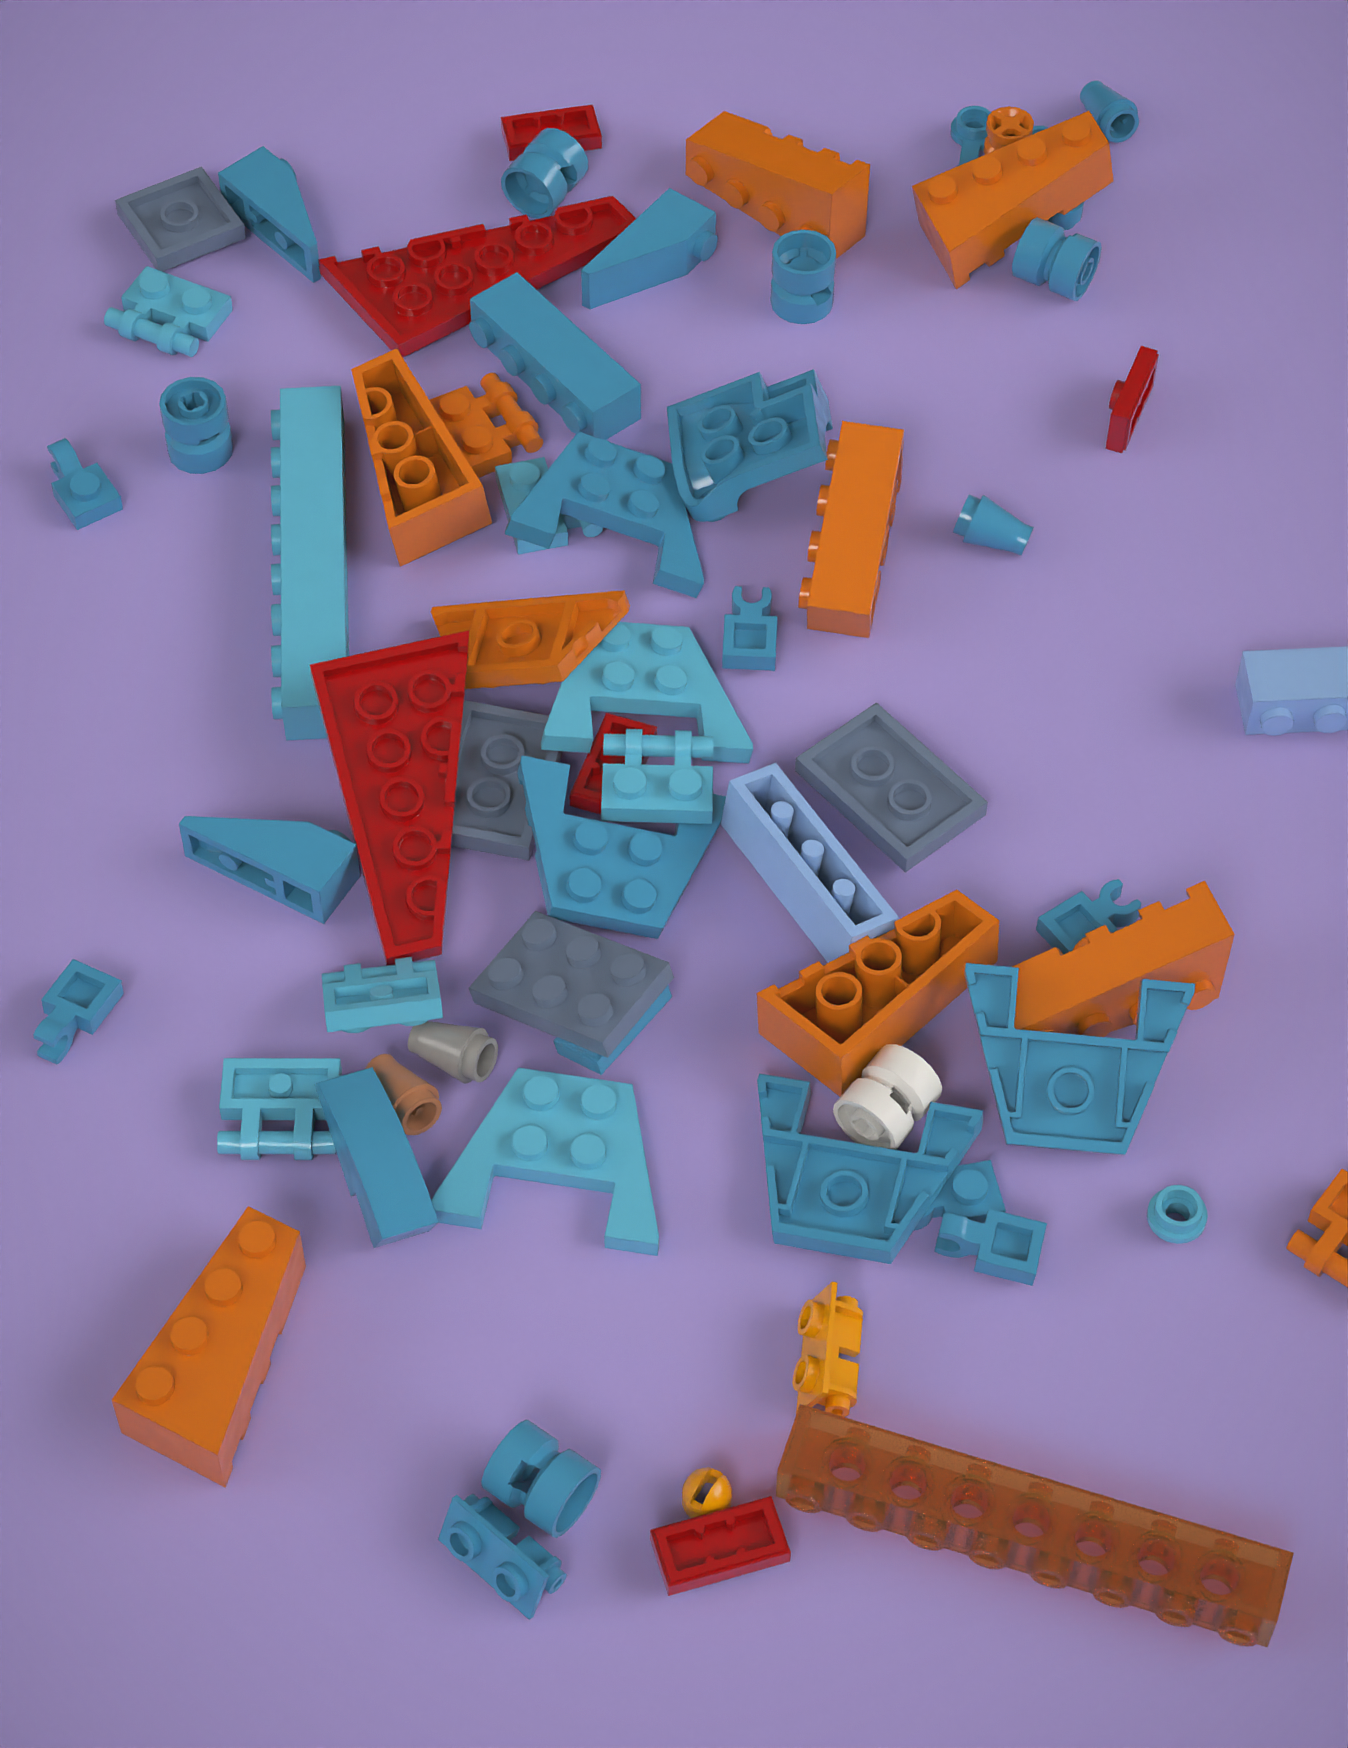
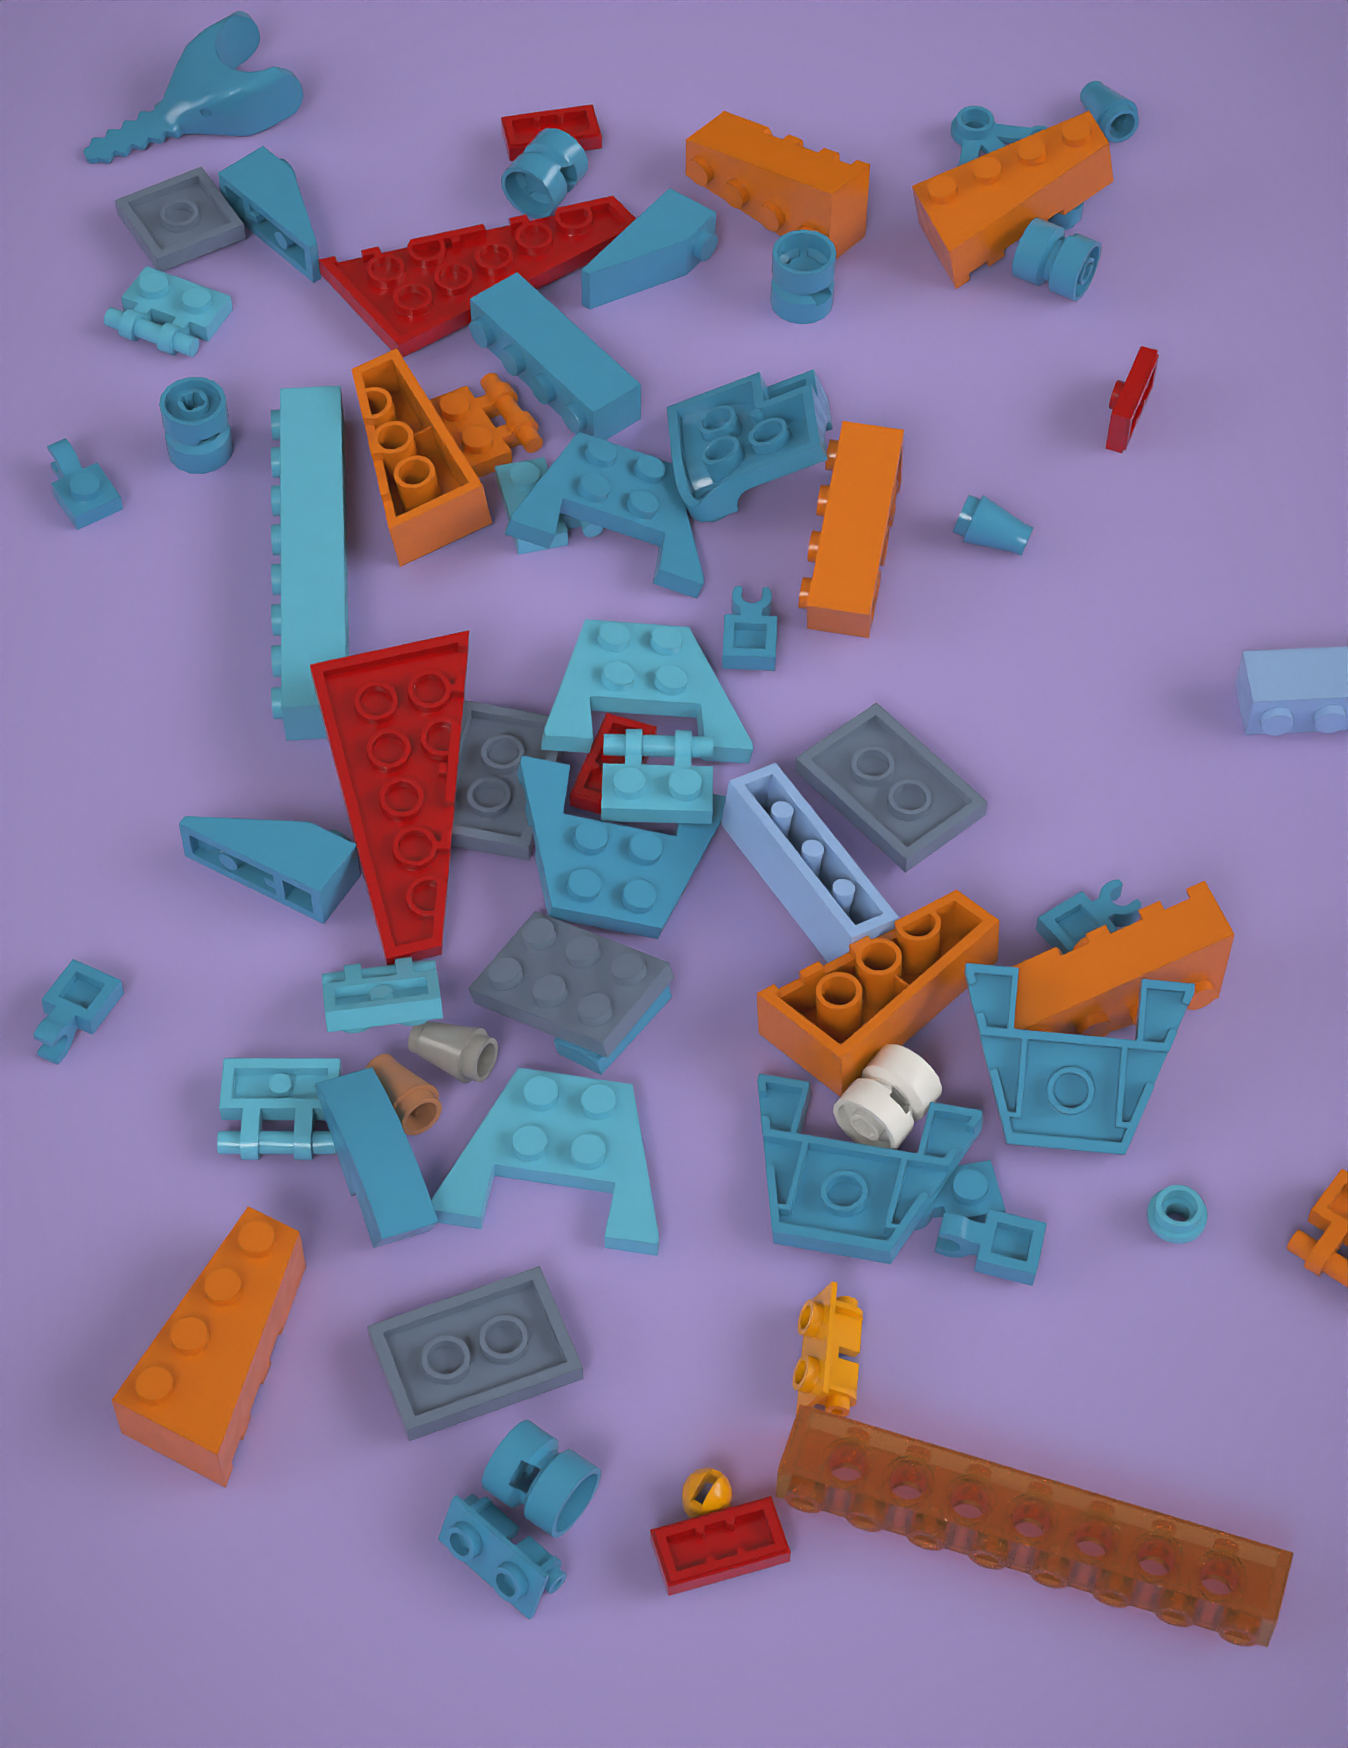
orange wing [431,590,630,689] -> none
orange wheel [983,106,1034,154] -> none
none -> dark azure animal [83,11,304,164]
none -> sand blue plate [367,1266,584,1441]

